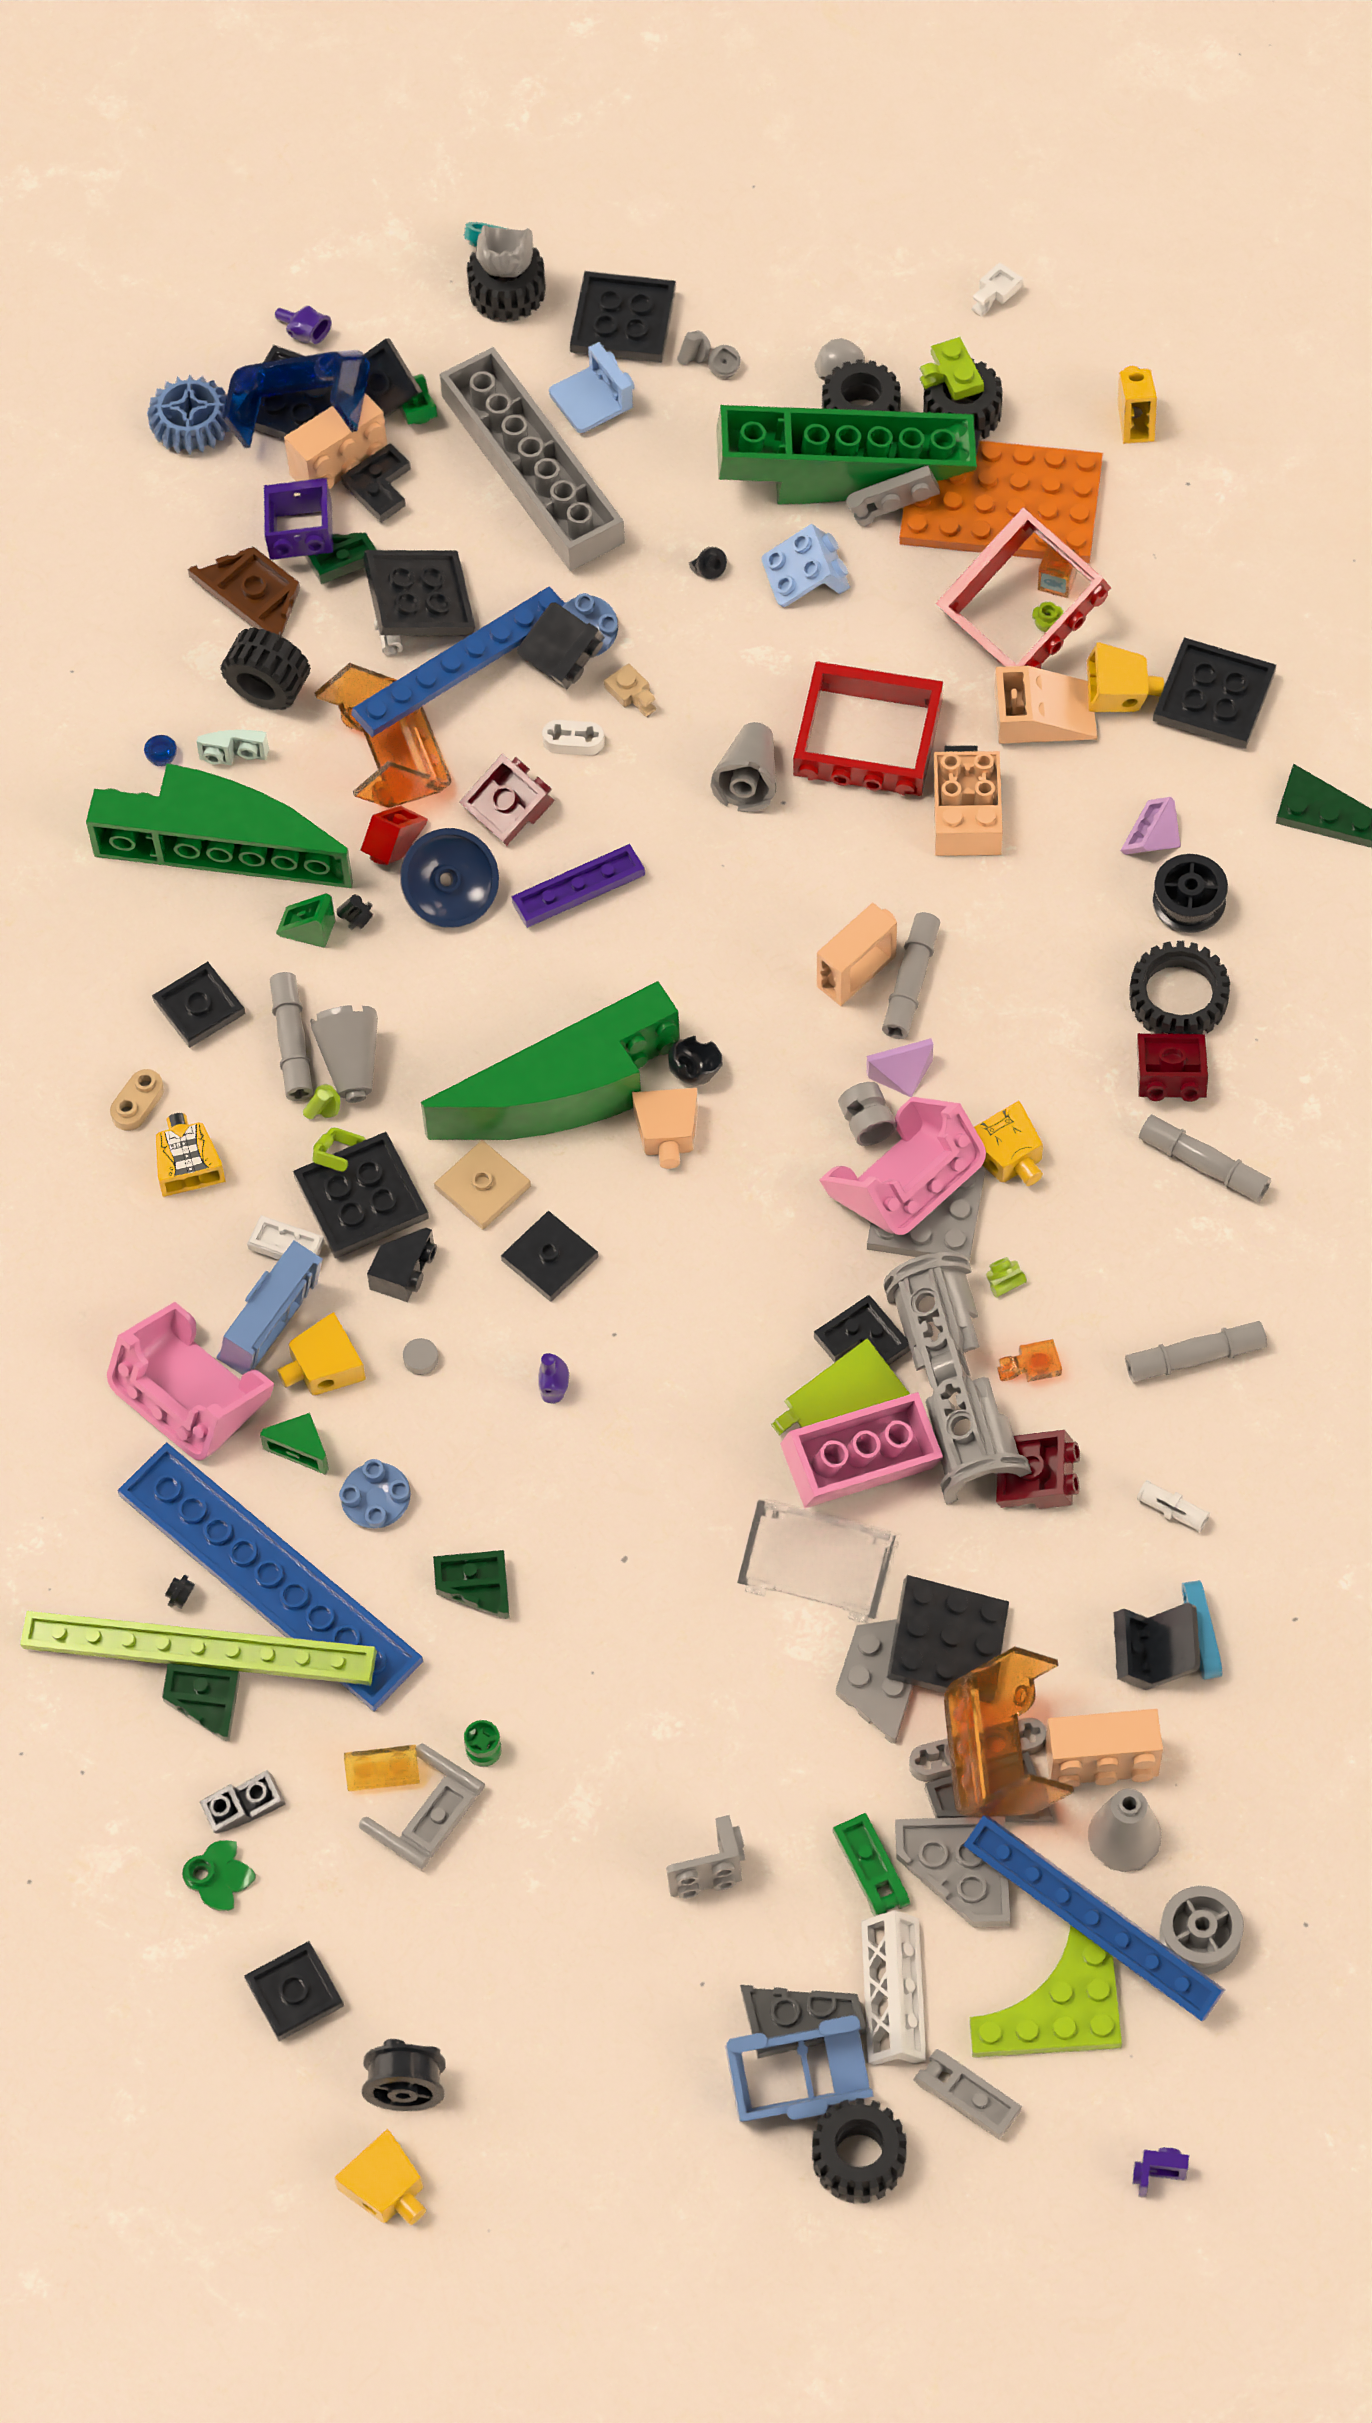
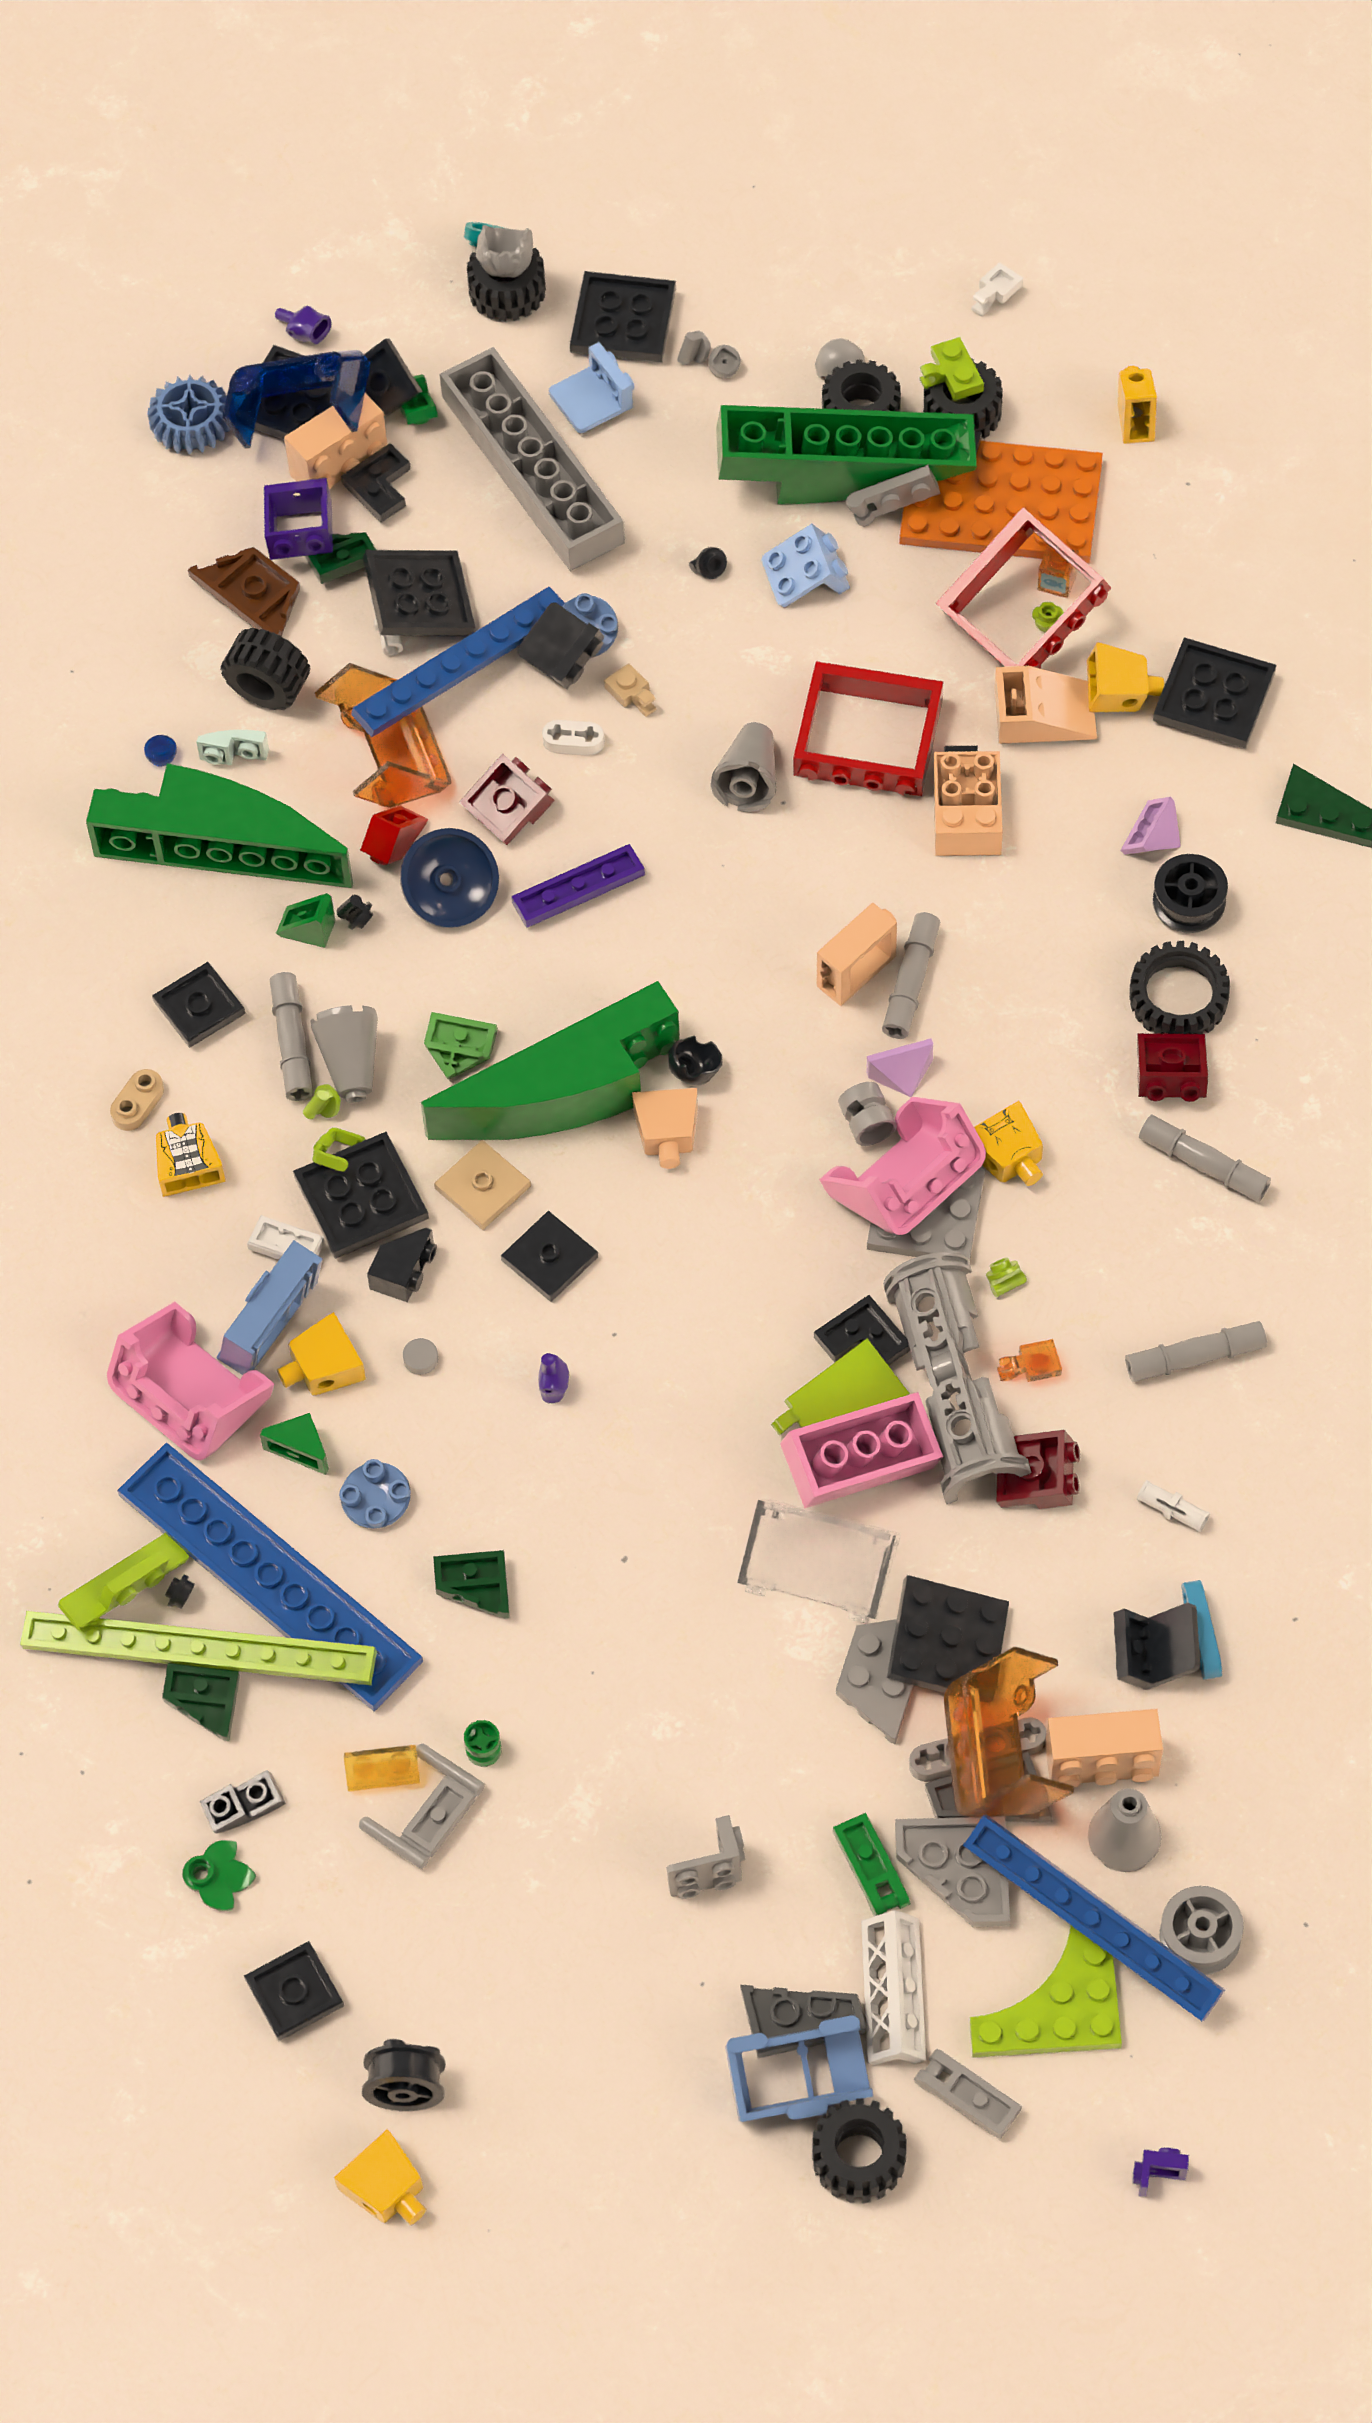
none -> lime bracket [58,1533,189,1630]
none -> bright green slope [424,1012,498,1079]

